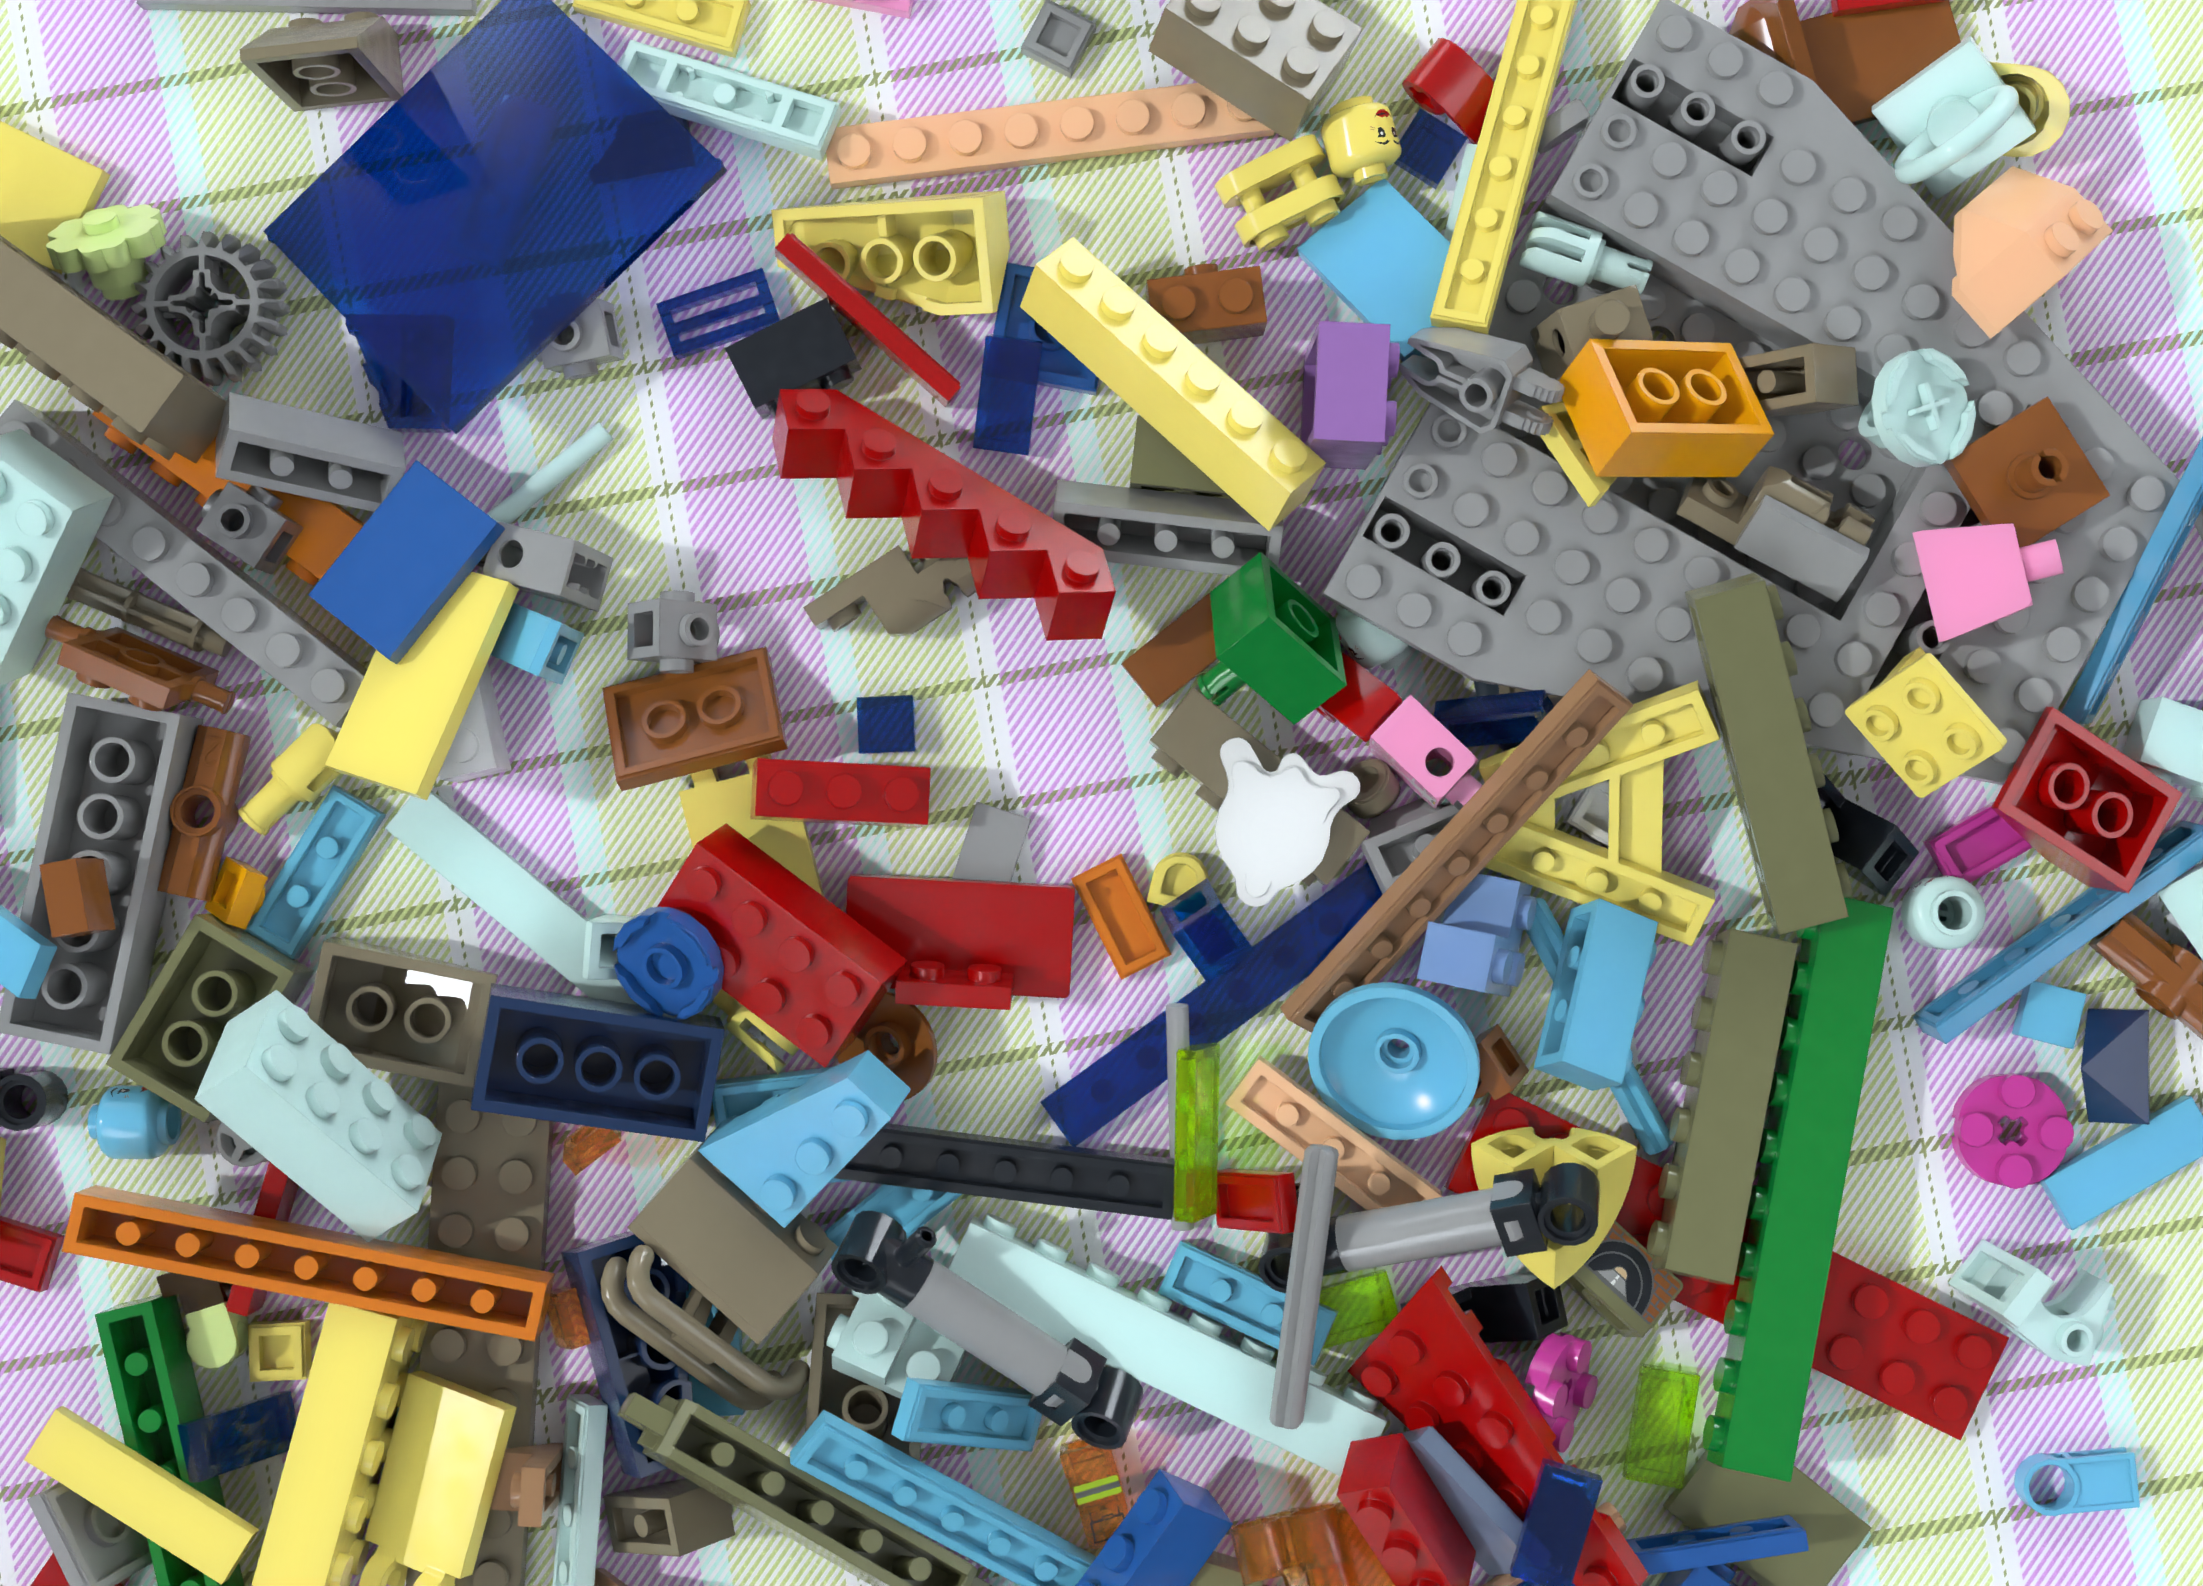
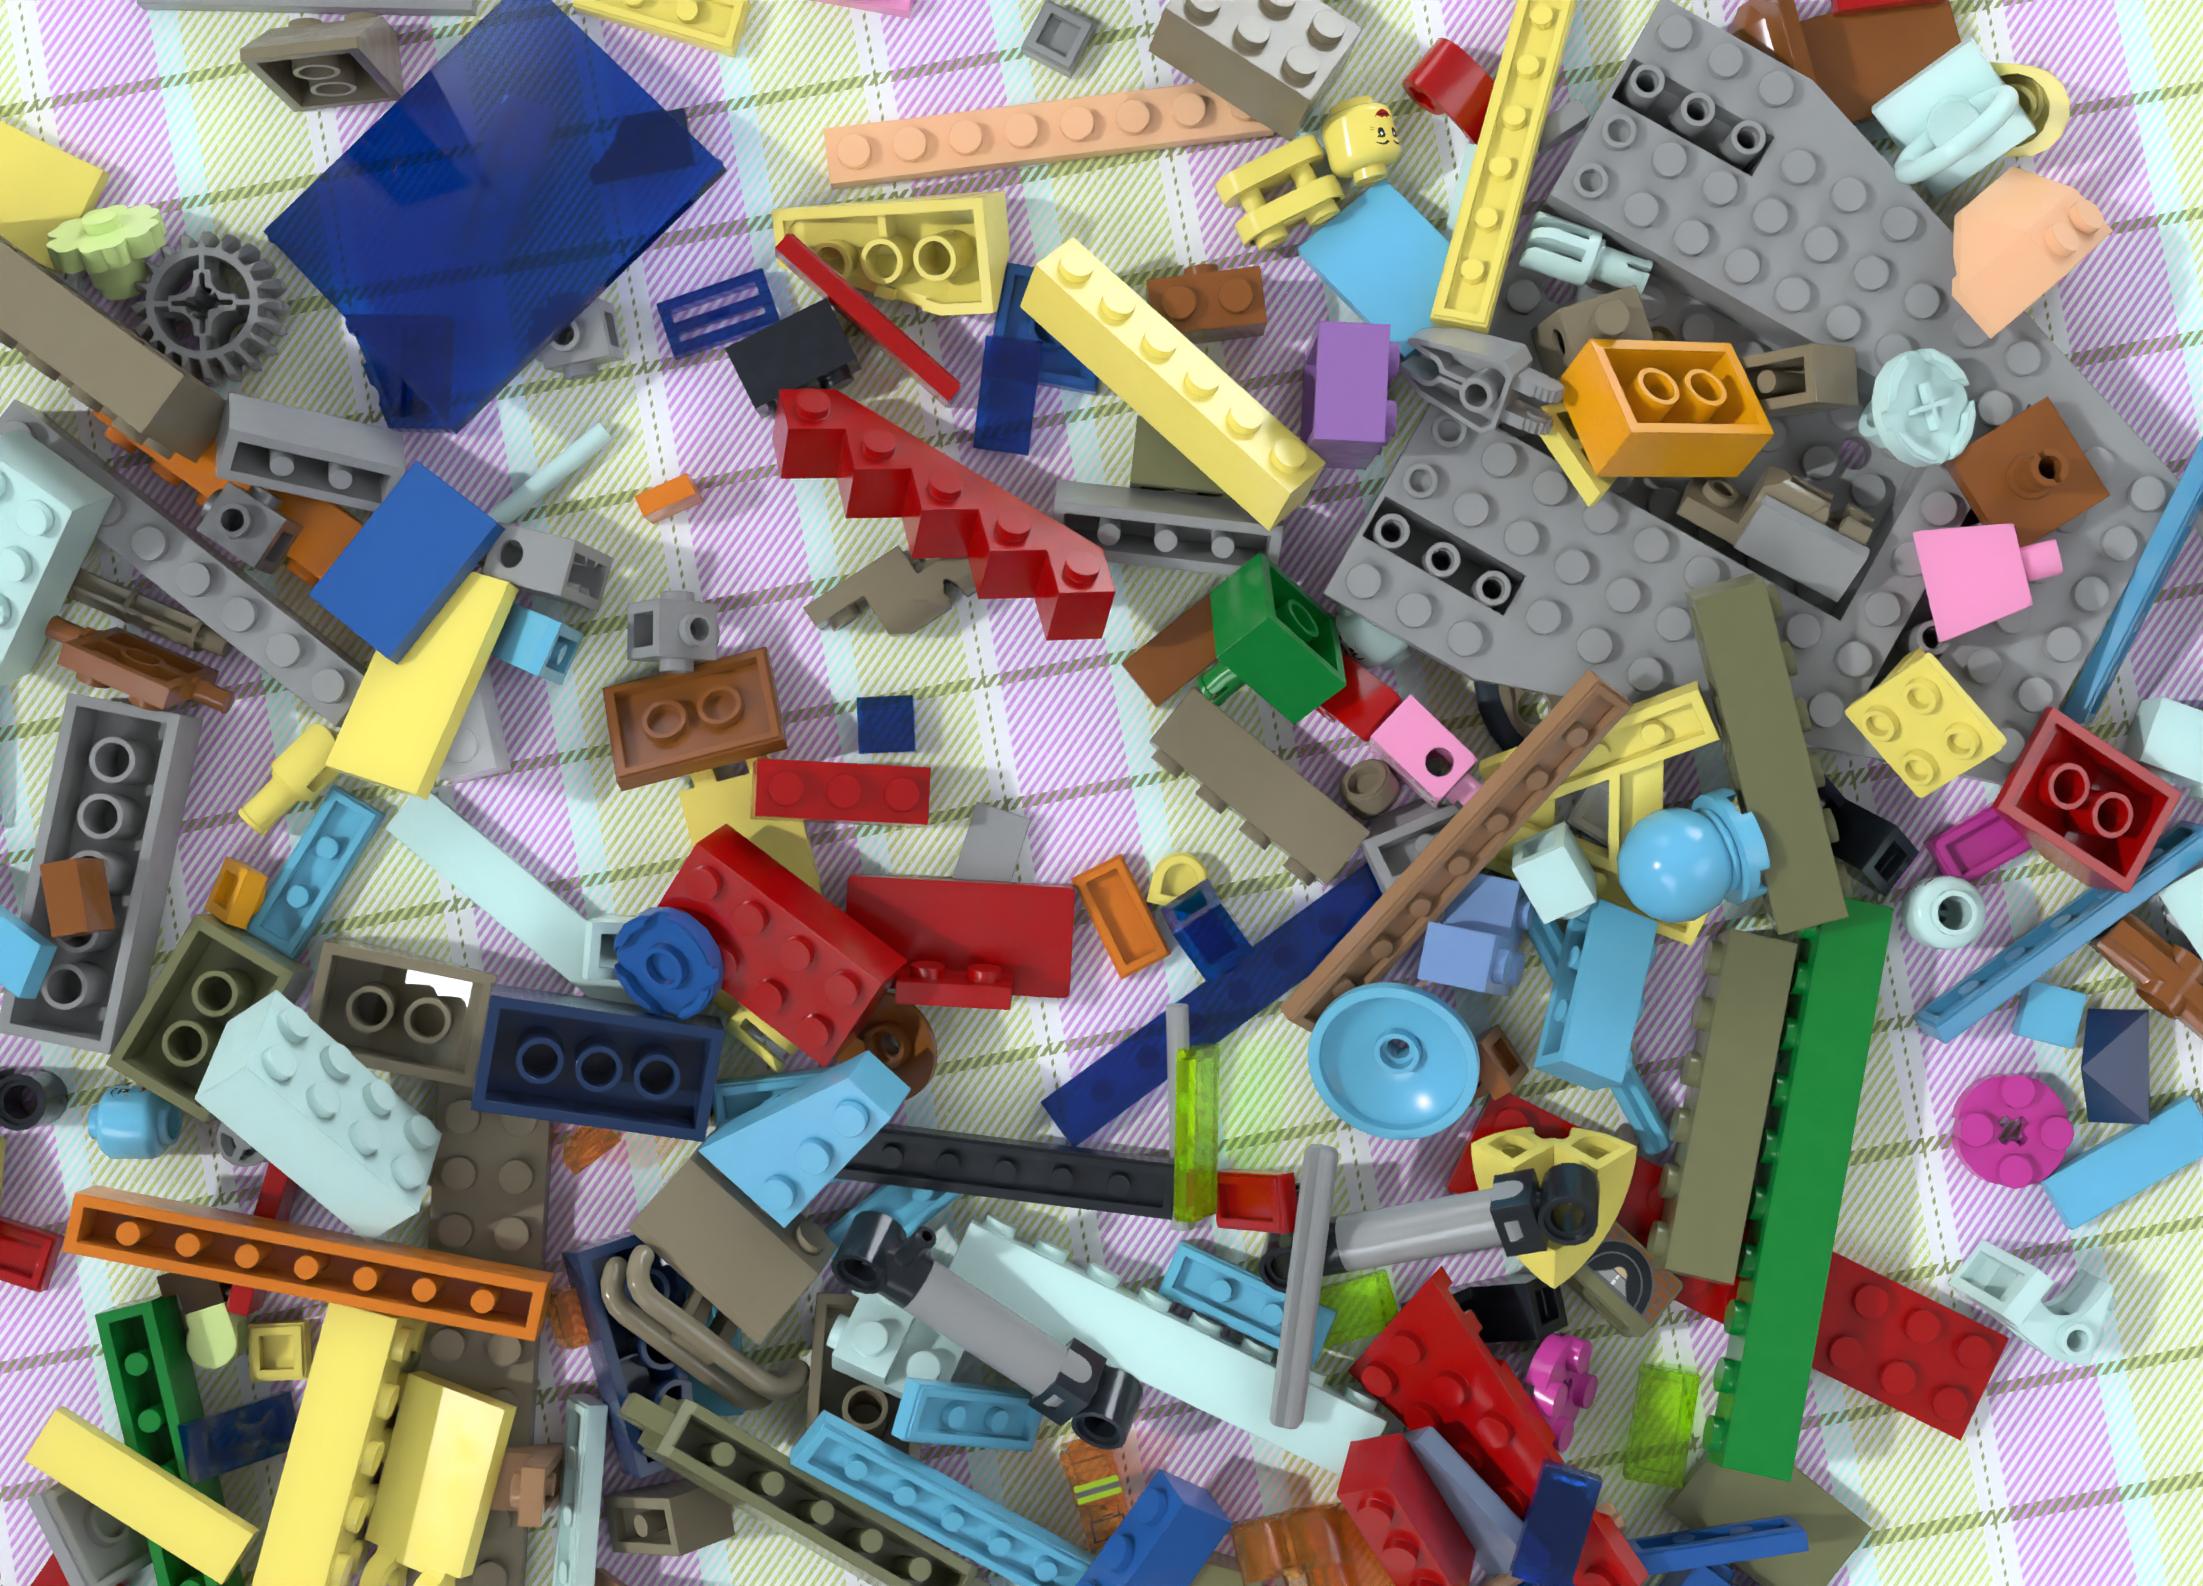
dark orange piece [157,725,251,902] -> none
light aqua plate [609,40,842,161] -> none
white tile [1215,738,1360,907] -> none
light nougat plate [1225,1055,1442,1210] -> none
clear blue tile [1394,108,1468,190] -> none
clear blue tile [1433,690,1554,747] -> none
medium azure piece [2014,1447,2140,1516] -> none
none -> orange tile [635,473,704,524]
none -> light aqua brick [1512,821,1597,924]
none -> medium azure tile [1617,787,1770,924]

